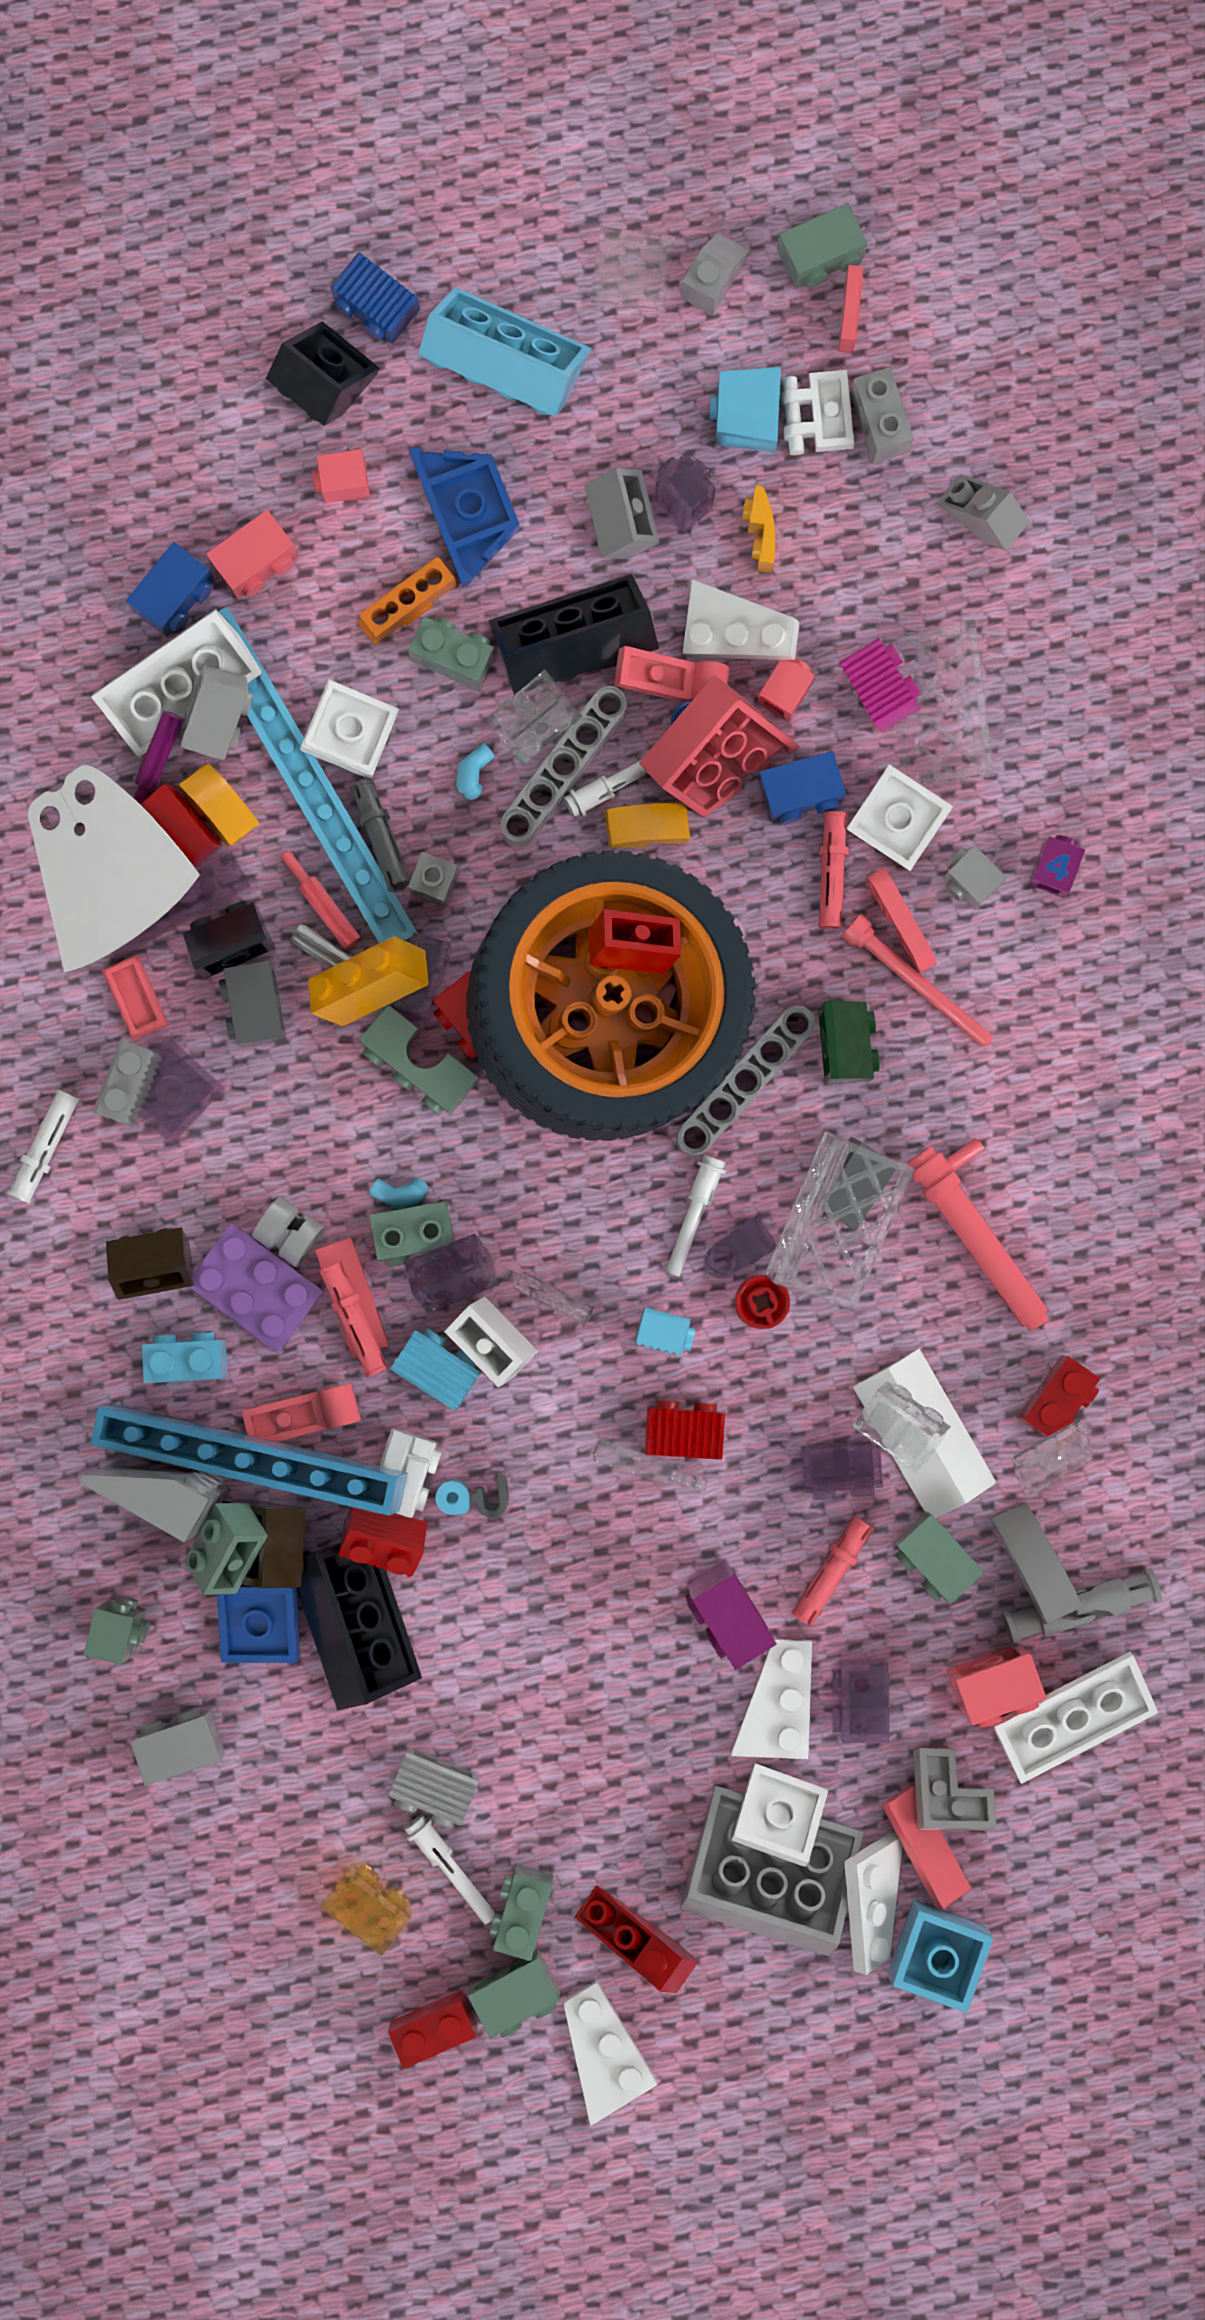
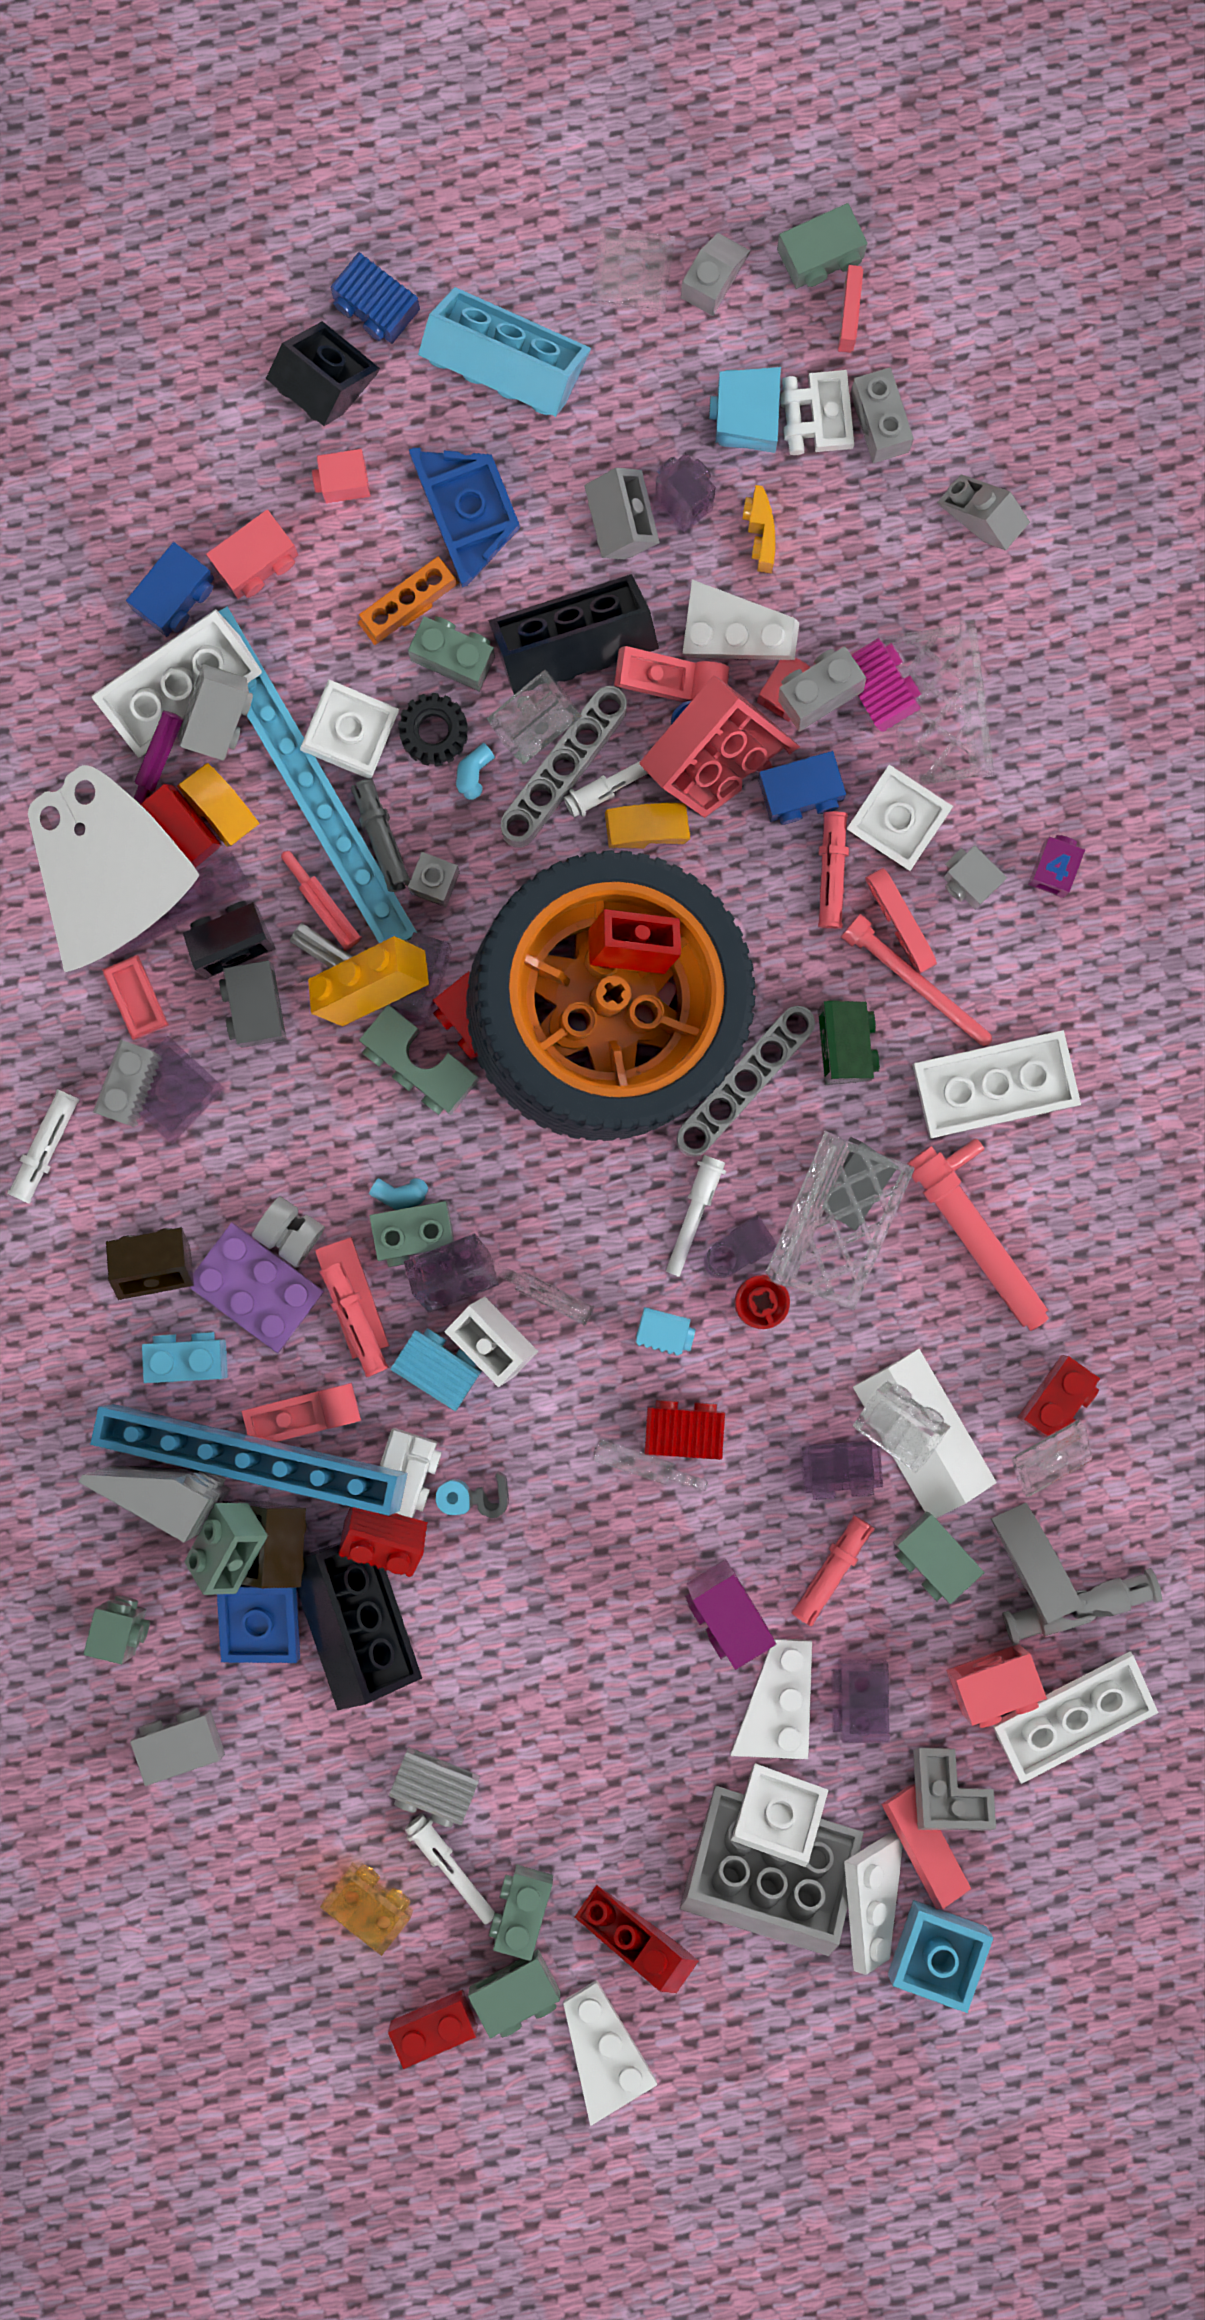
none -> black tyre [398,693,468,766]
none -> light grey brick [778,646,866,732]
none -> white plate [912,1030,1081,1139]

